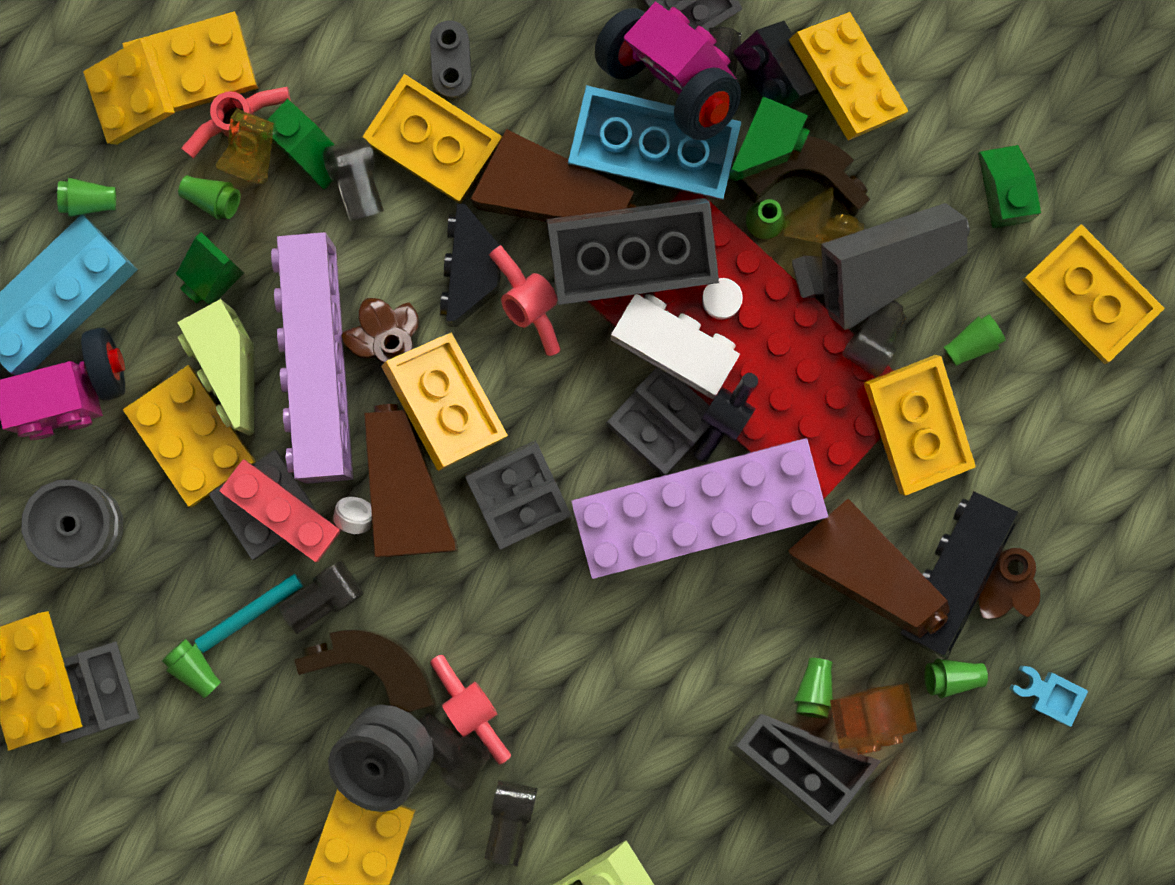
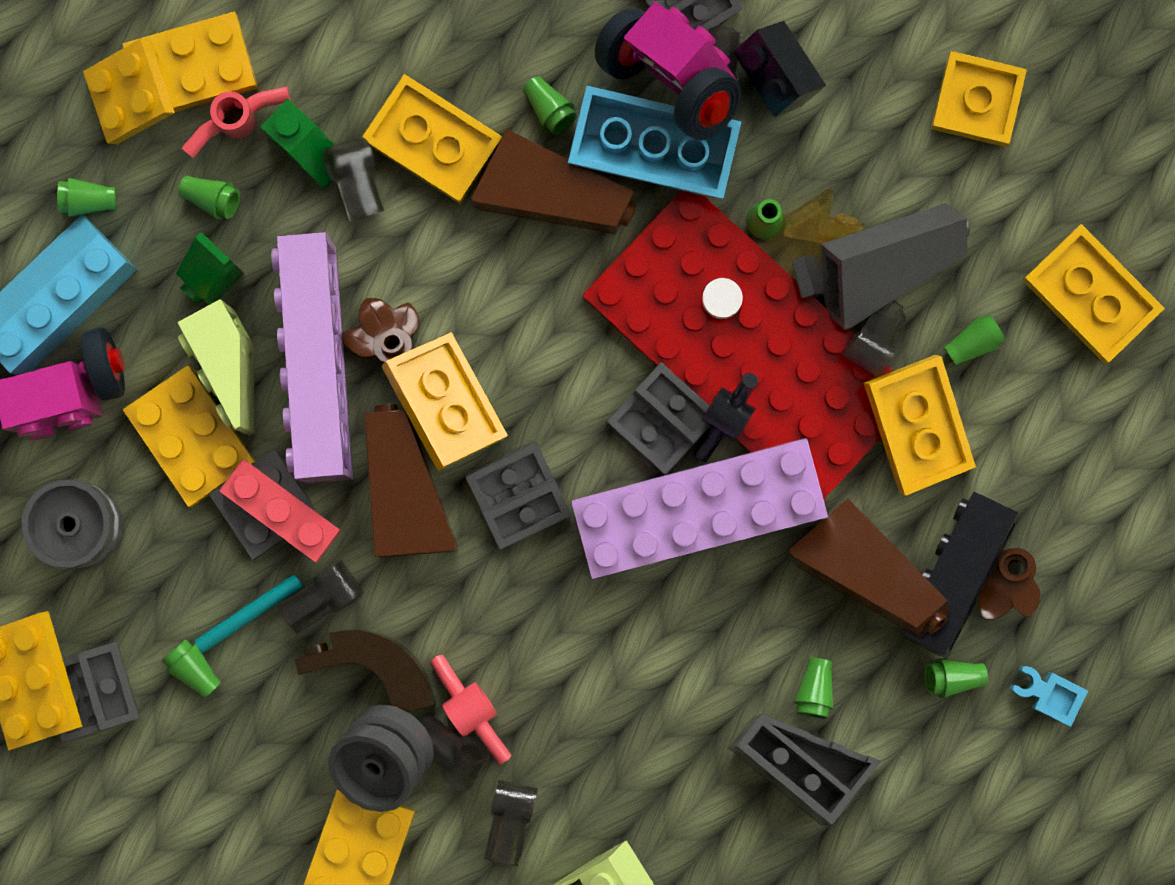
clear yellow slope [216,109,274,184] -> none
white tile [333,497,372,534] -> none
dark grey plate [430,20,472,101] -> none
black slope [440,203,501,327] -> none
coral piece [489,245,561,356] -> none
dark grey brick [546,198,719,305] -> none
white brick [611,293,740,399] -> none
green slope [729,96,810,181] -> none
dark brown arch [729,136,870,218] -> none
yellow plate [789,12,909,141] -> none
clear orange brick [830,683,918,754] -> none
green slope [978,145,1041,229] -> none
none -> bright green cone [523,76,577,135]
none -> yellow plate [930,51,1027,147]

